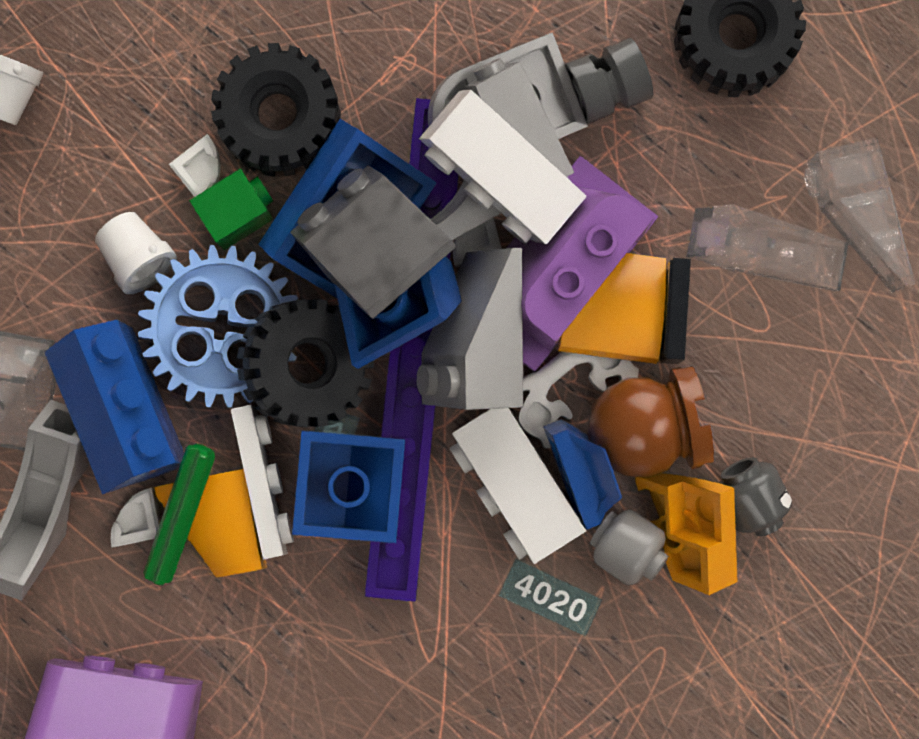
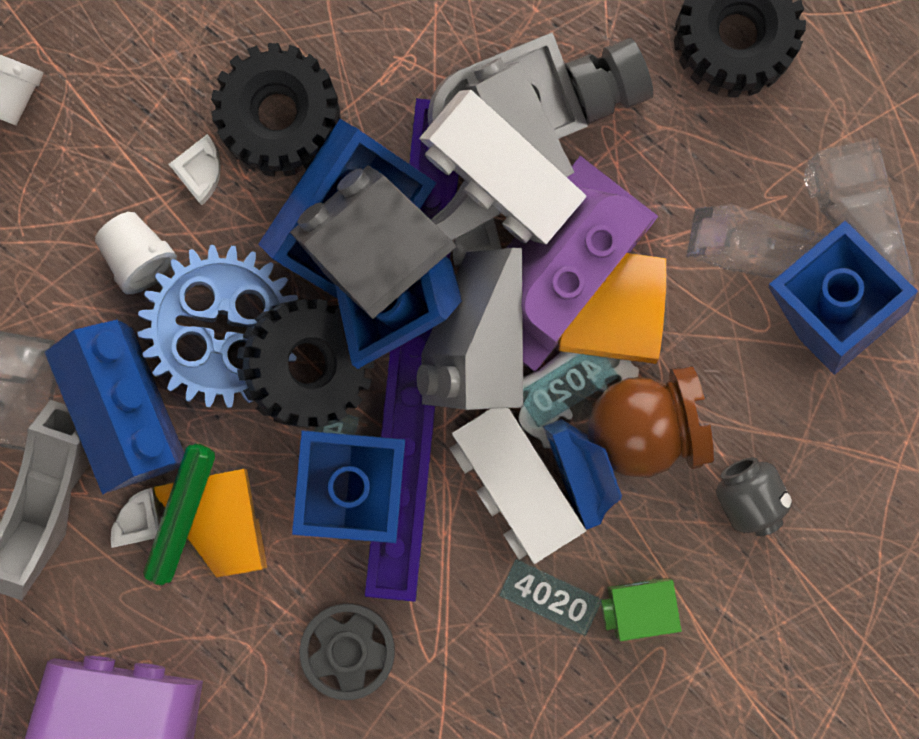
green brick [189,168,274,251] -> none
white plate [231,405,294,560] -> none
light grey head [590,509,669,586] -> none
light orange slope [635,473,738,595] -> none
black tile [659,258,691,364] -> none
none -> dark grey wheel [299,603,395,700]
none -> clear light blue sticker [523,354,619,427]
none -> bright green brick [601,577,682,641]
none -> blue slope [768,221,918,375]

